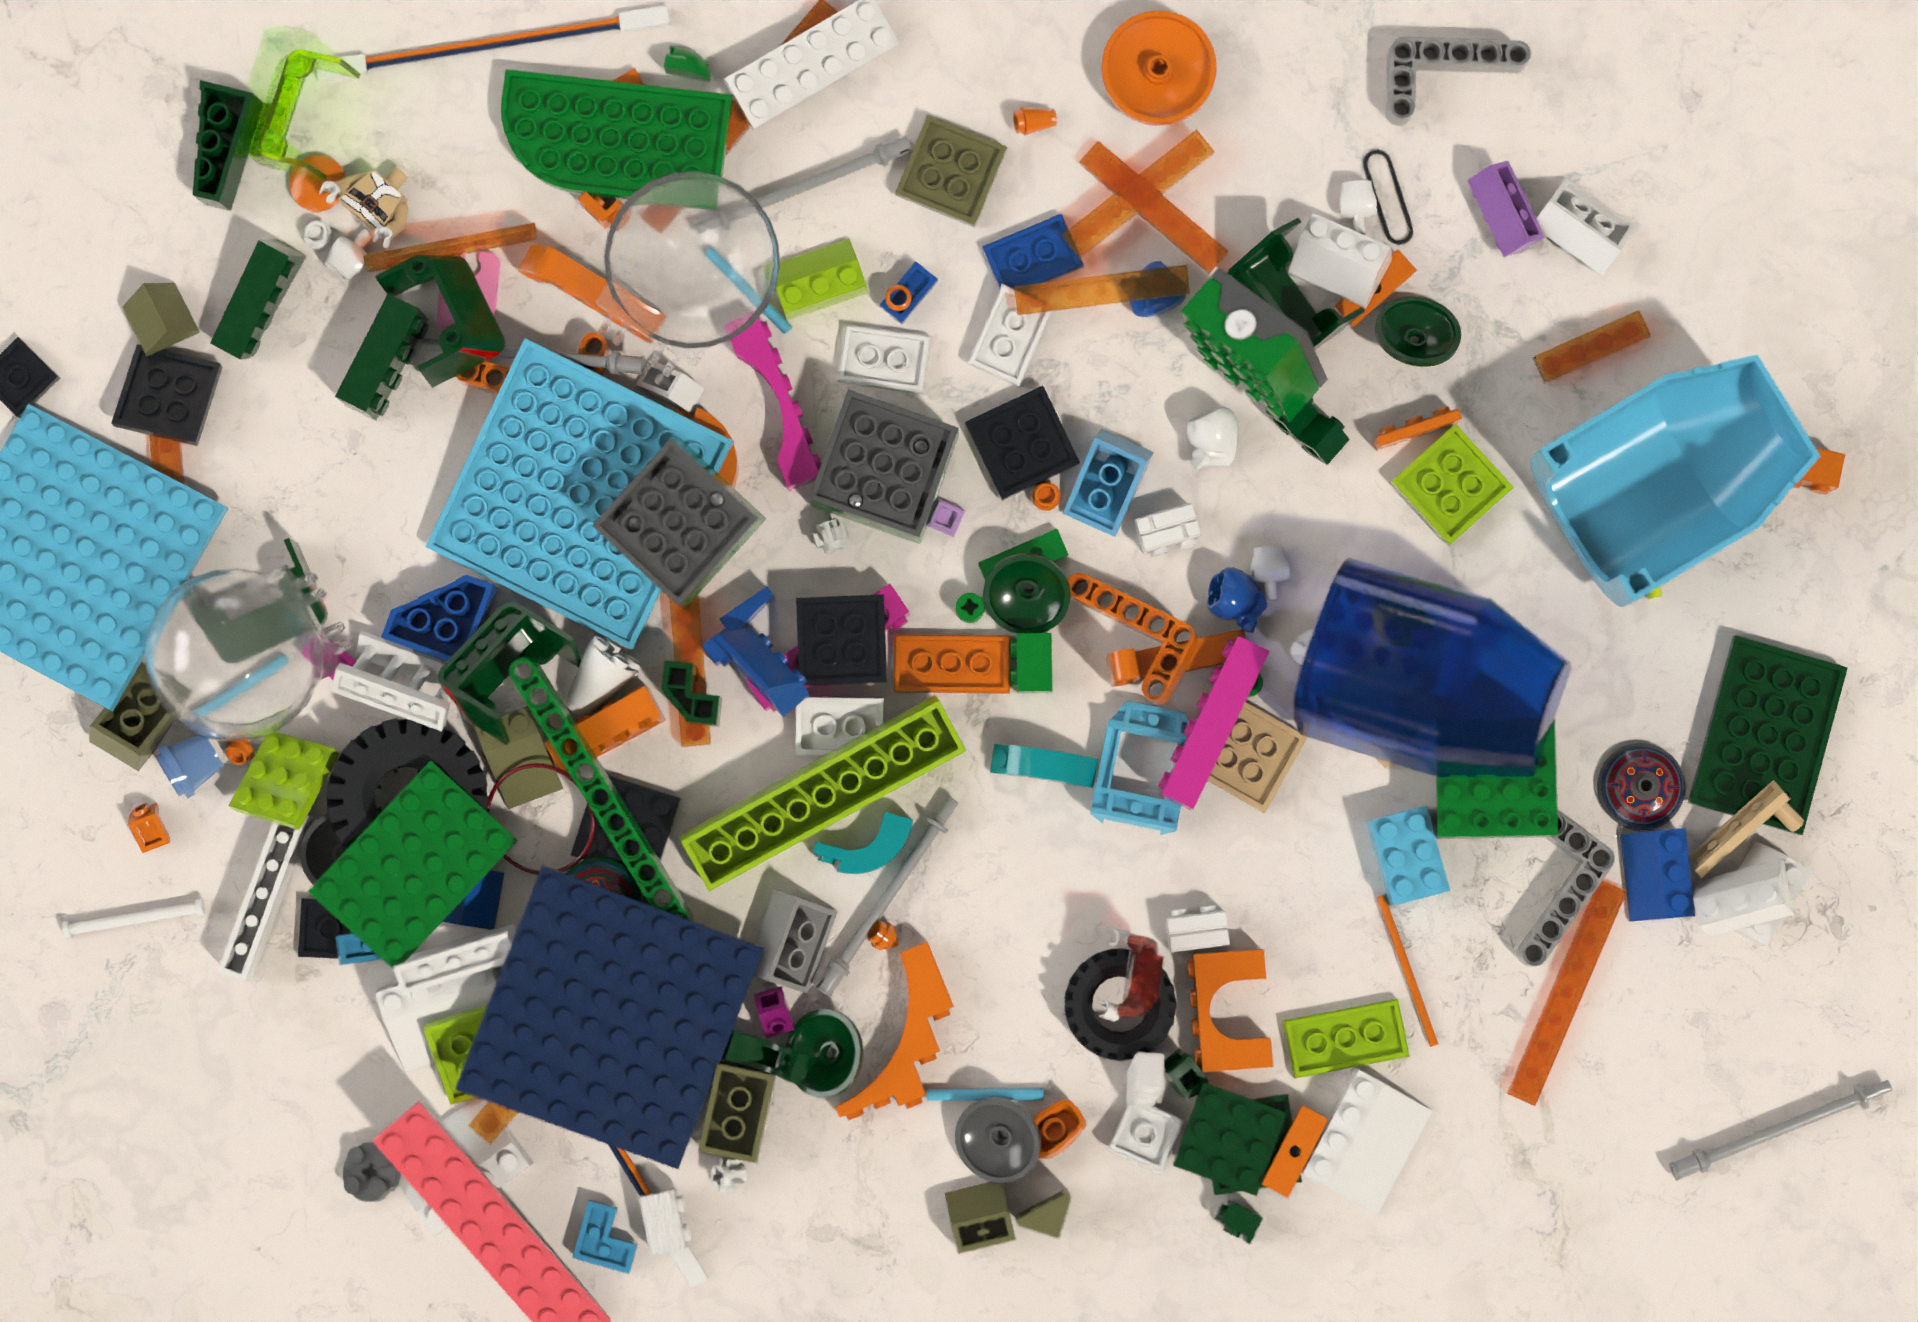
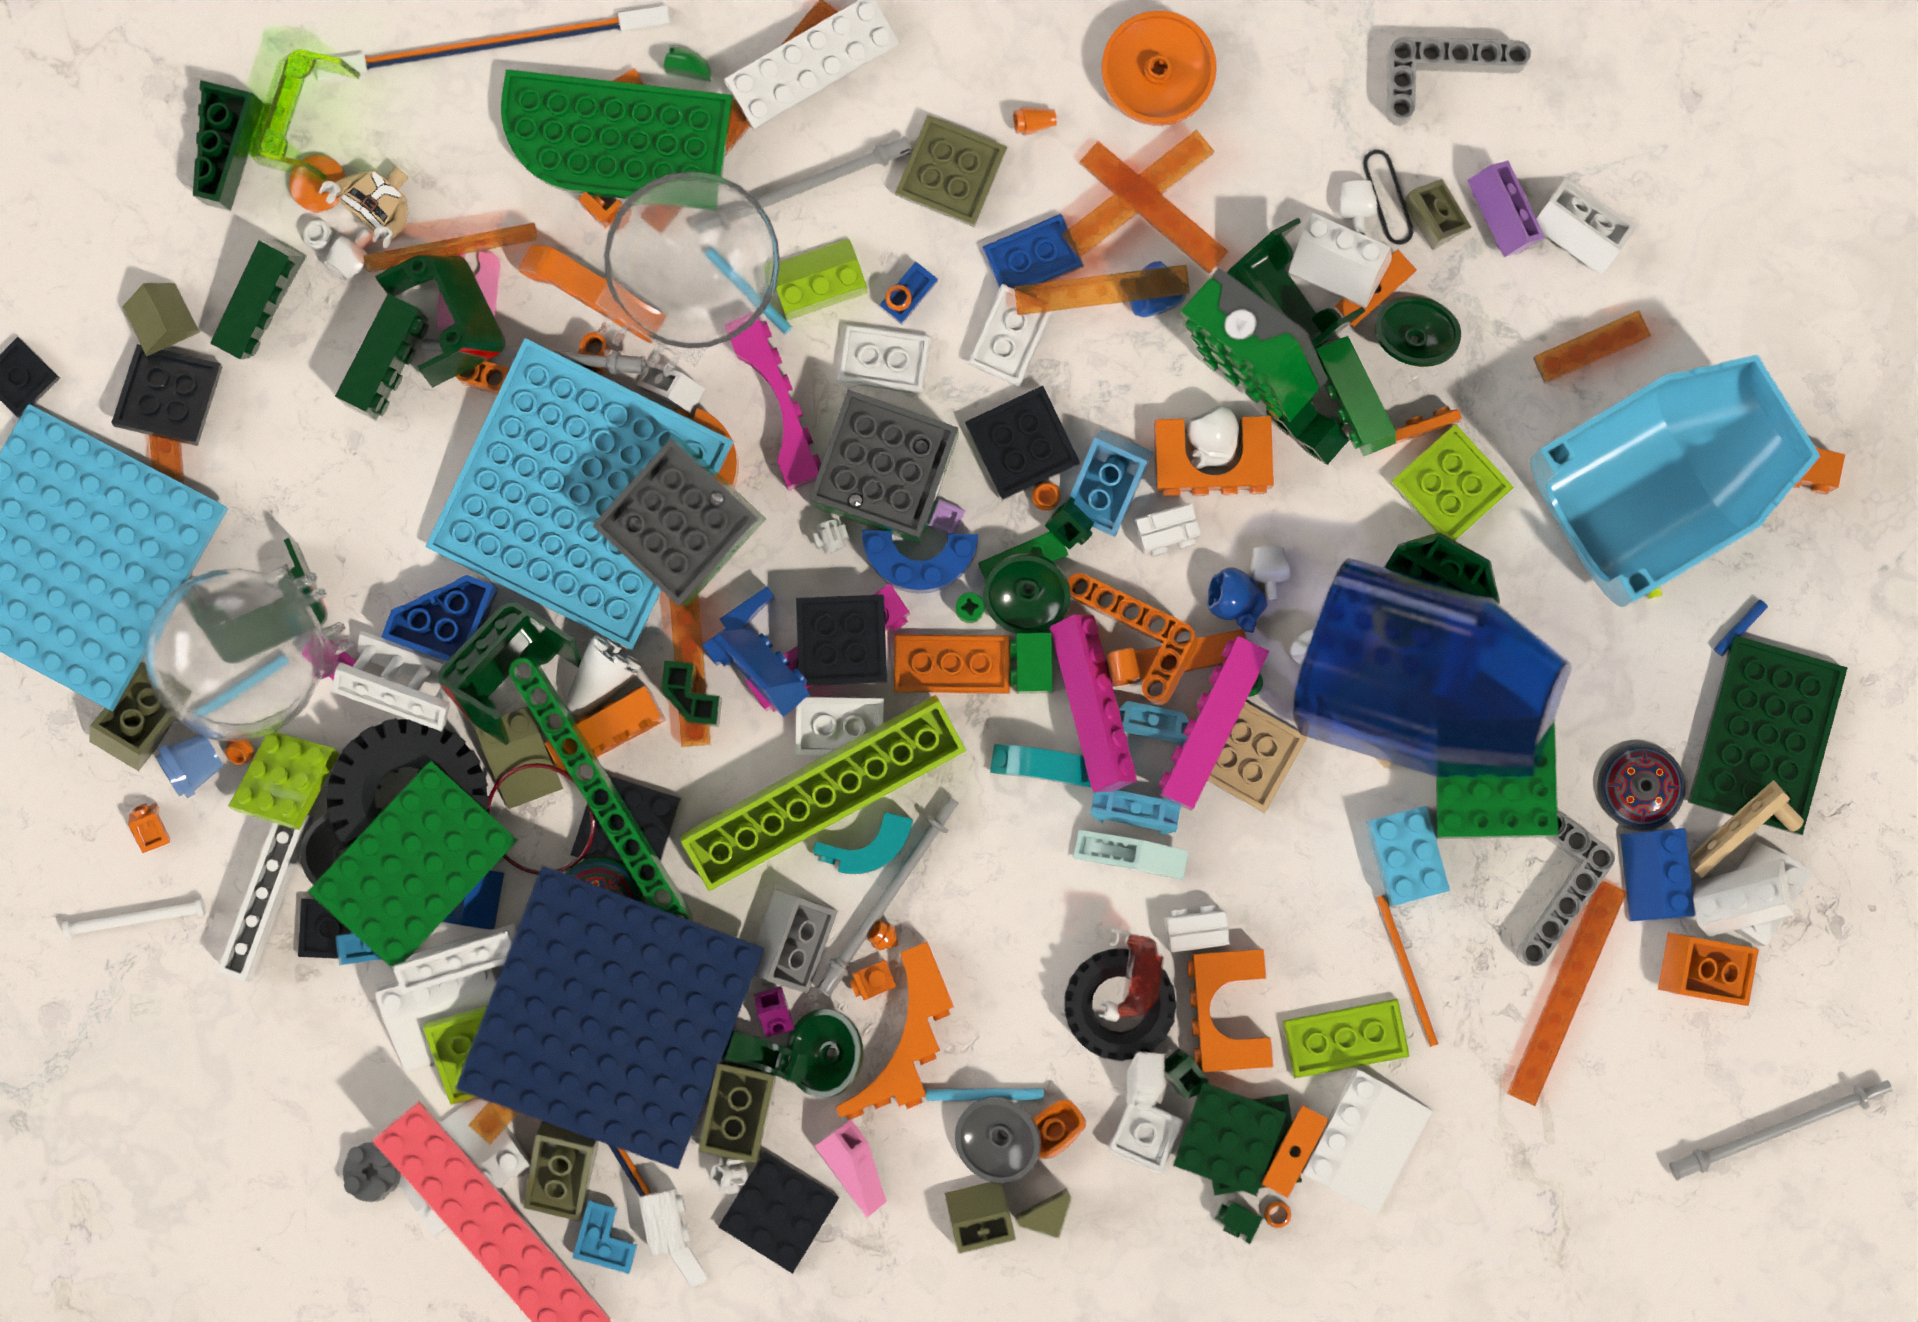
none -> olive slope [523,1121,599,1221]
none -> black plate [718,1151,839,1274]
none -> bright pink slope [814,1119,886,1217]
none -> orange bracket [850,960,897,1001]
none -> blue brick [862,530,978,594]
none -> dark green brick [1045,497,1094,550]
none -> dark pink brick [1050,615,1137,793]
none -> light aqua arch [1073,830,1189,880]
none -> orange arch [1154,416,1274,497]
none -> orange piece [1264,1201,1292,1228]
none -> green brick [1316,336,1396,457]
none -> dark green wedge [1384,532,1500,625]
none -> olive slope [1404,179,1472,250]
none -> orange slope [1658,932,1759,1006]
none -> blue piece [1714,599,1768,656]

